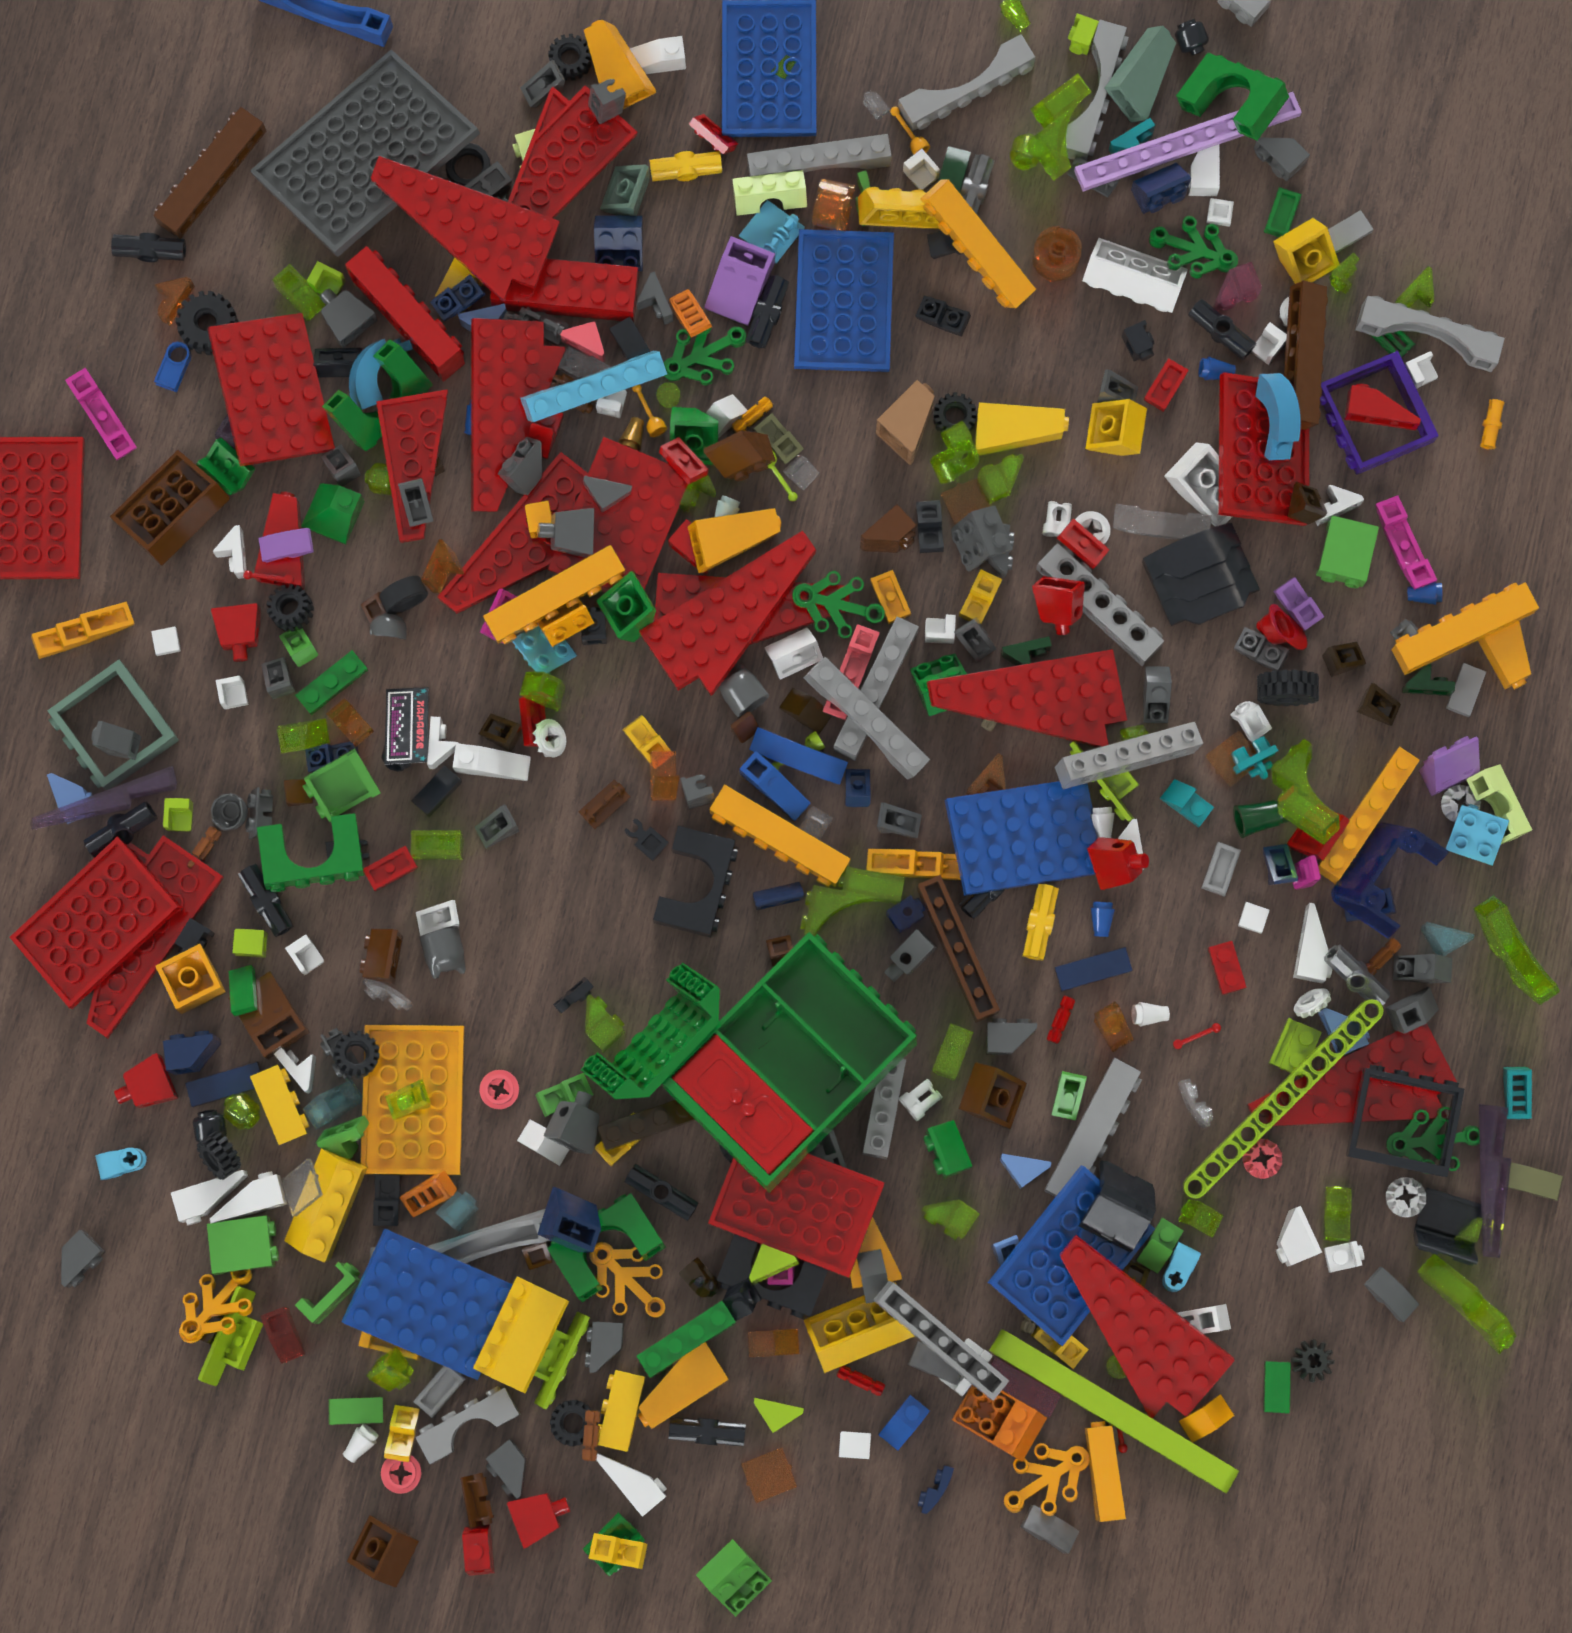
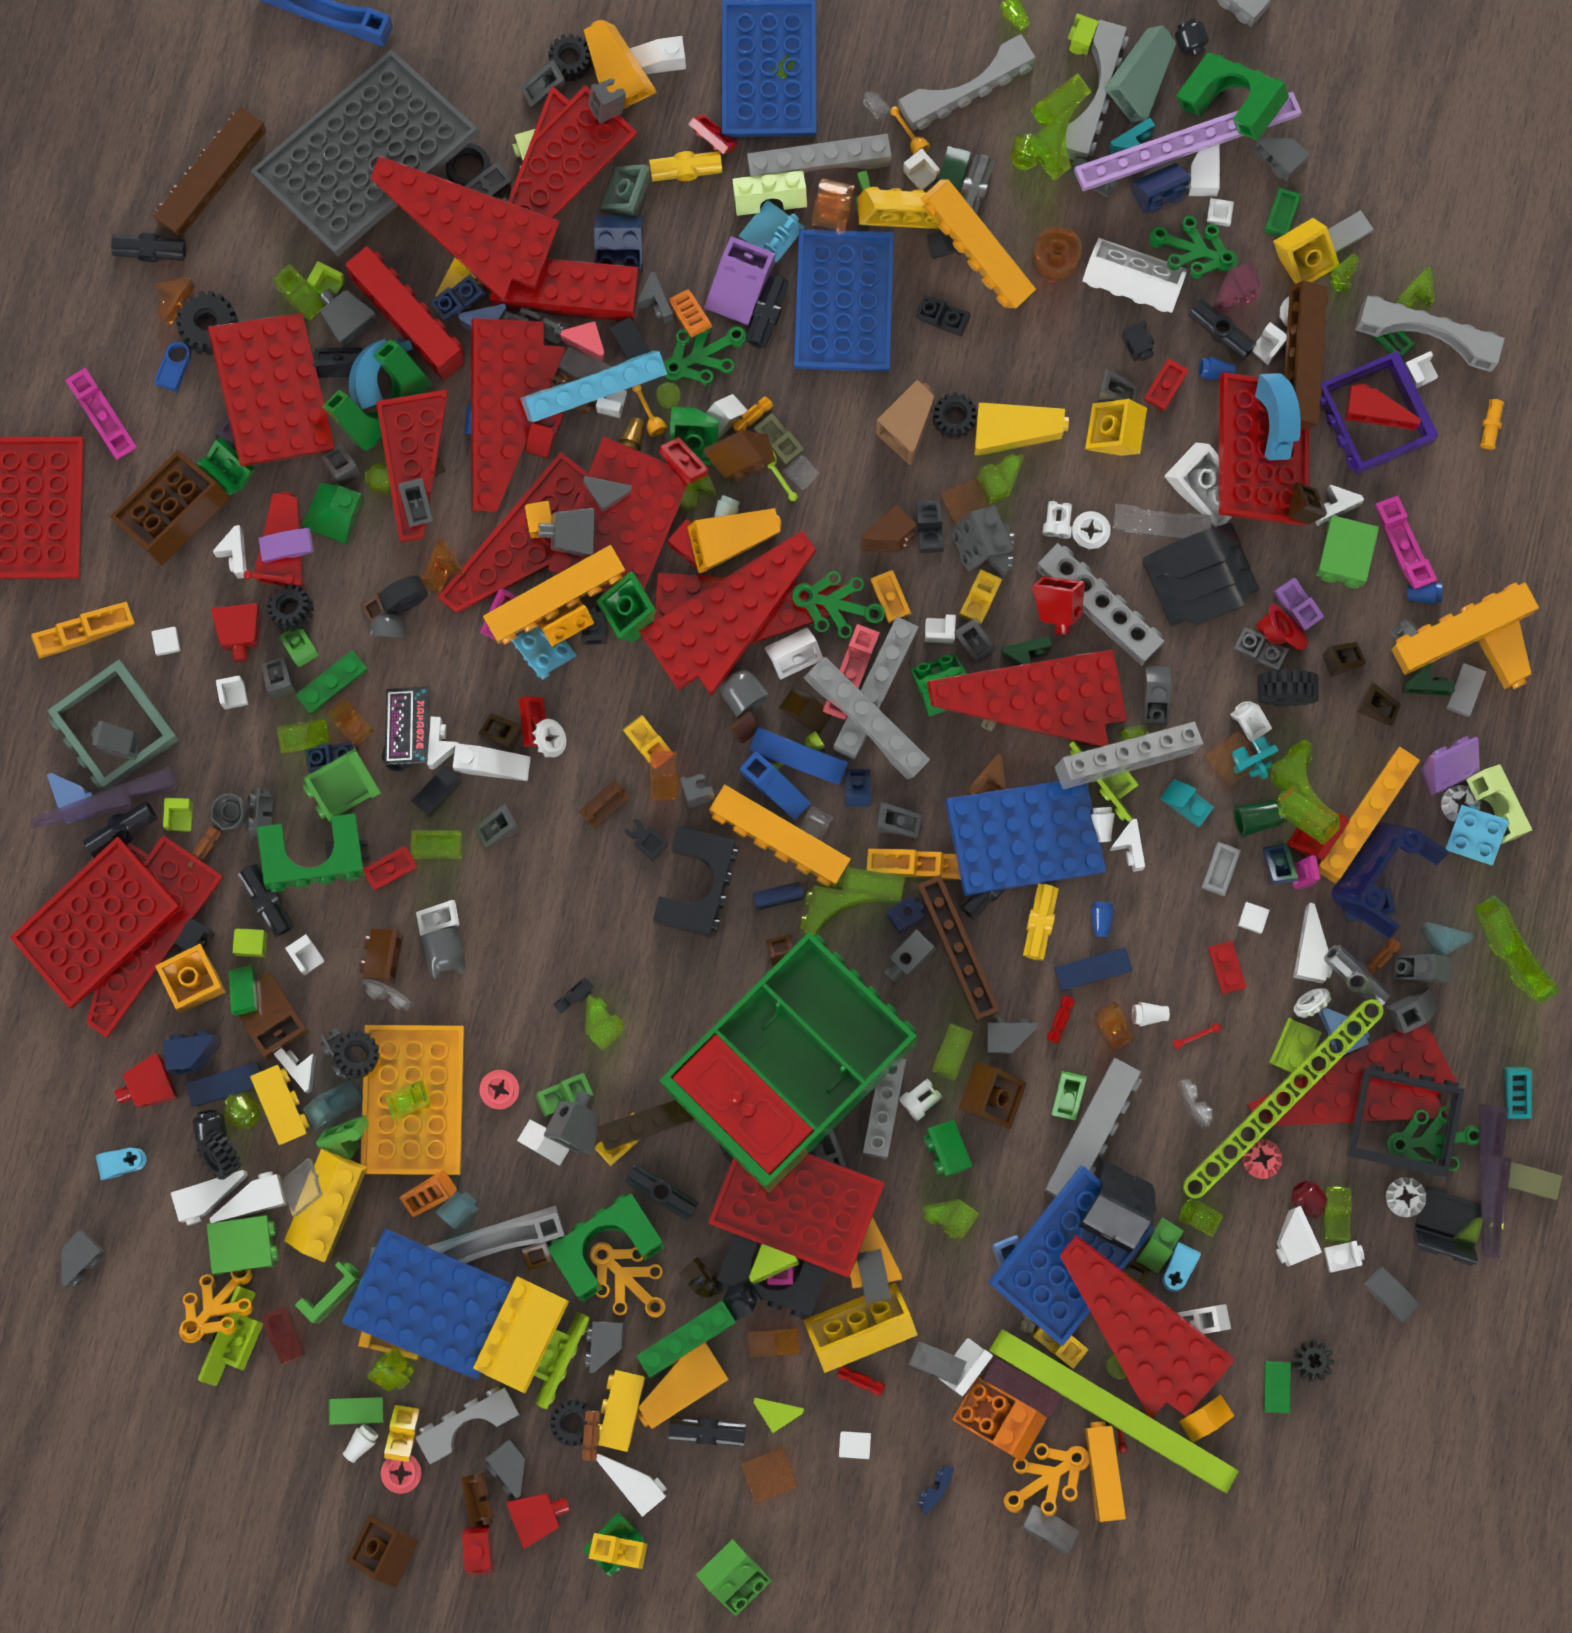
reddish brown slope [284,779,313,807] -> none
black slope [373,1174,401,1226] -> none
light grey tile [413,1366,466,1418] -> none
dark grey slope [498,437,542,495] -> none
clear neon green slope [519,672,565,711] -> none
dark blue slope [537,1187,601,1252] -> none
green slope [581,963,720,1099] -> none
light grey brick [873,1281,1009,1401] -> none
blue slope [878,1395,930,1451] -> none
clear neon green piece [930,421,979,484] -> none
medium blue slope [1000,1154,1051,1189] -> none
red plate [1057,518,1110,569] -> none
red torso [1087,837,1149,890] -> none
clear neon green arch [1417,1254,1516,1354] -> none
none -> dark red head [1290,1180,1328,1218]

